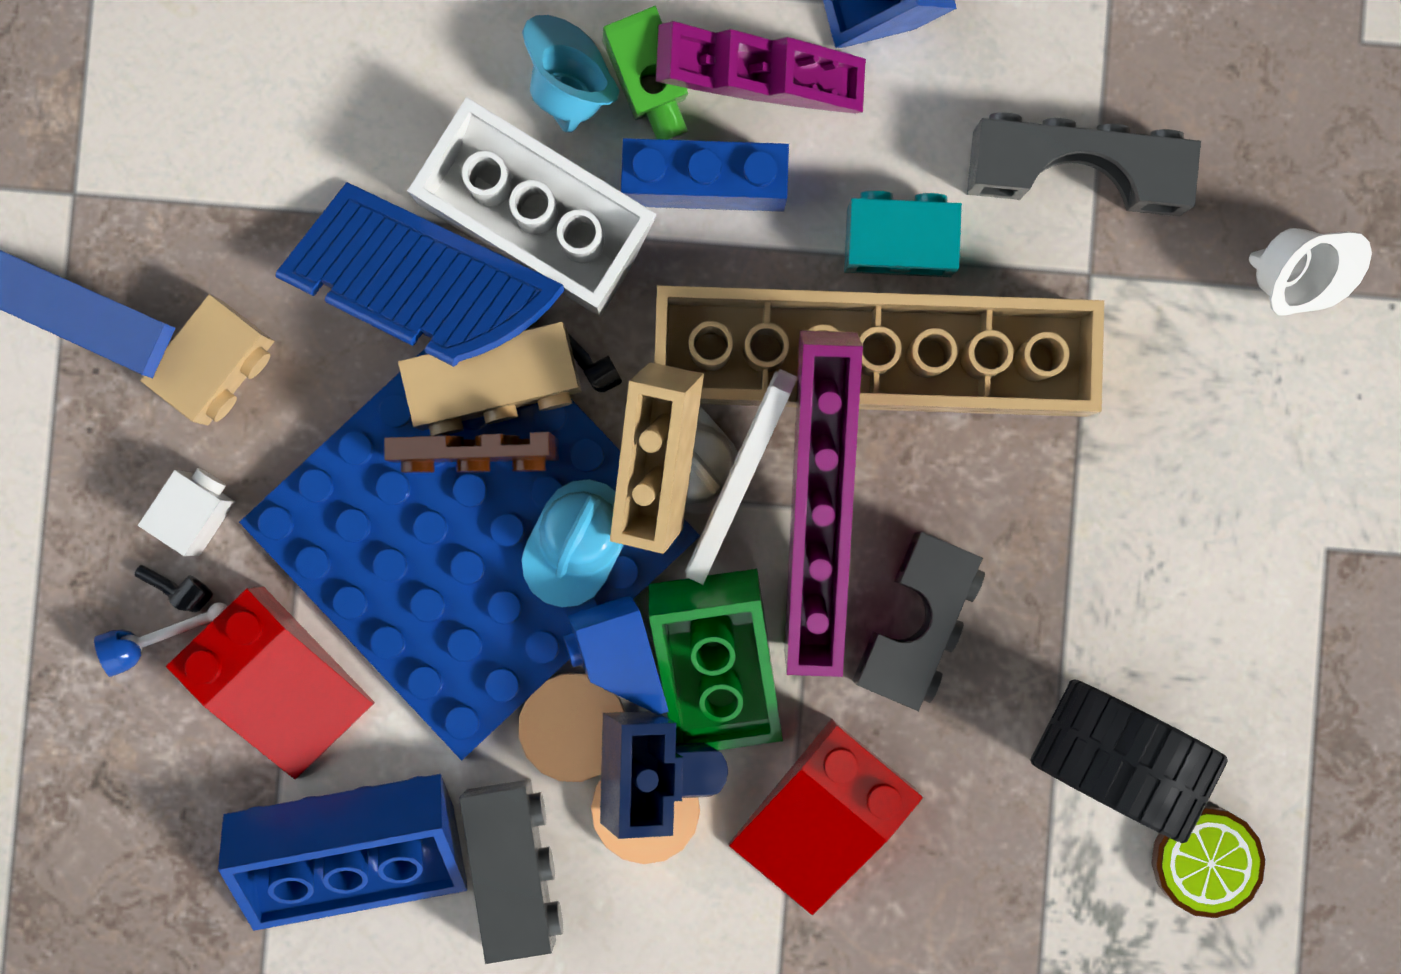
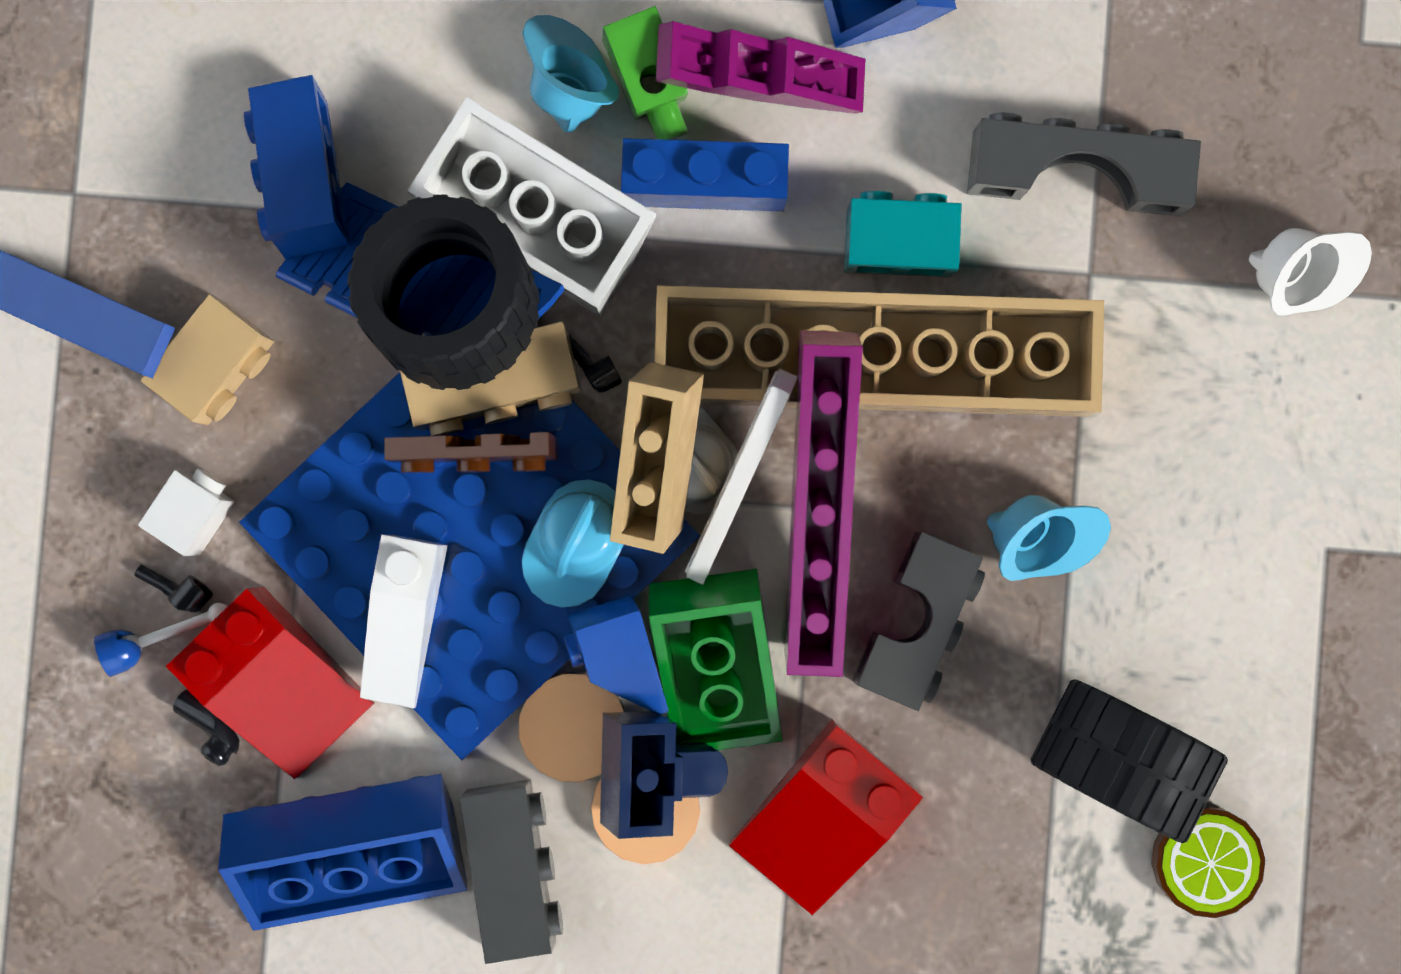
none -> black arm [173,689,240,766]
none -> blue brick [244,75,349,259]
none -> black tyre [347,194,540,390]
none -> white slope [360,535,448,708]
none -> medium azure piece [987,495,1111,581]

